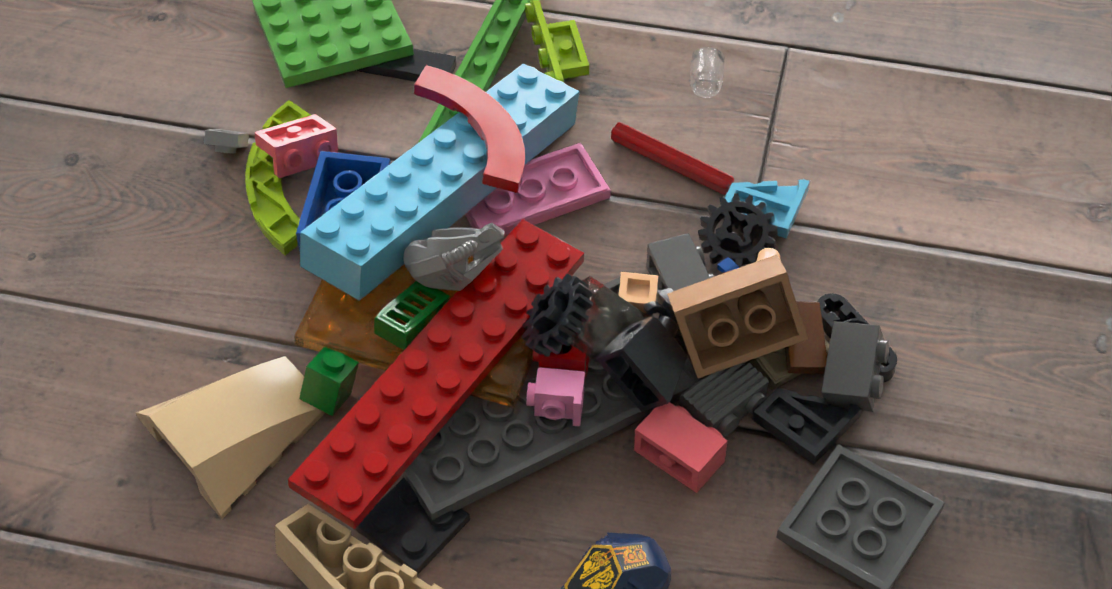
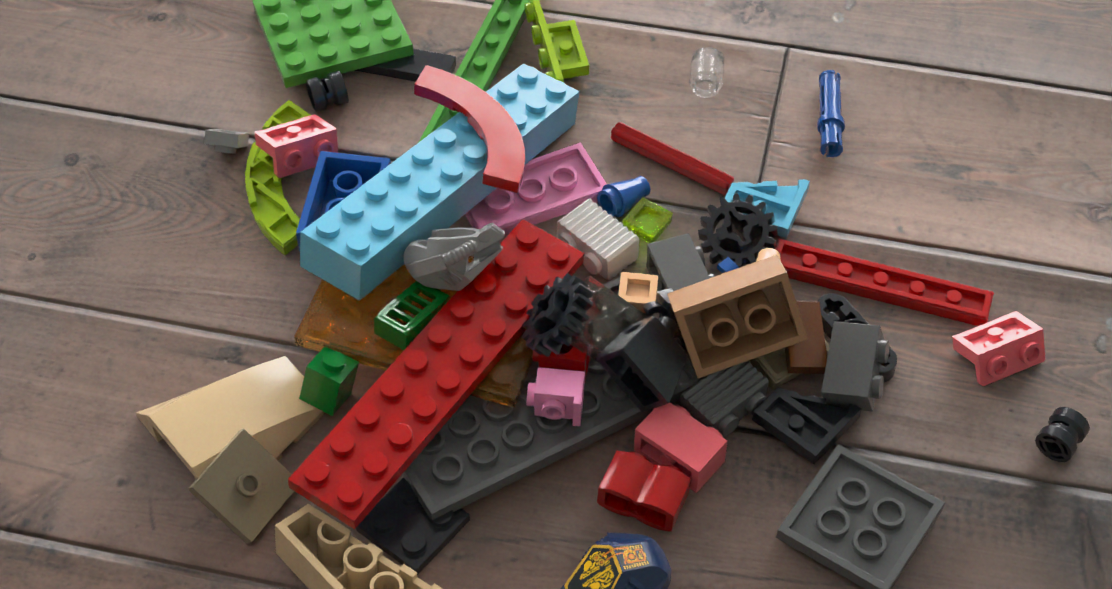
none -> dark tan plate [188,429,294,544]
none -> black wheel [306,71,349,112]
none -> white brick [557,198,639,281]
none -> blue cone [597,176,651,217]
none -> red brick [597,451,691,532]
none -> clear neon green plate [623,197,673,243]
none -> red tile [775,238,994,326]
none -> blue pin [817,70,845,158]
none -> coral bracket [952,311,1045,386]
none -> black wheel [1035,407,1090,462]

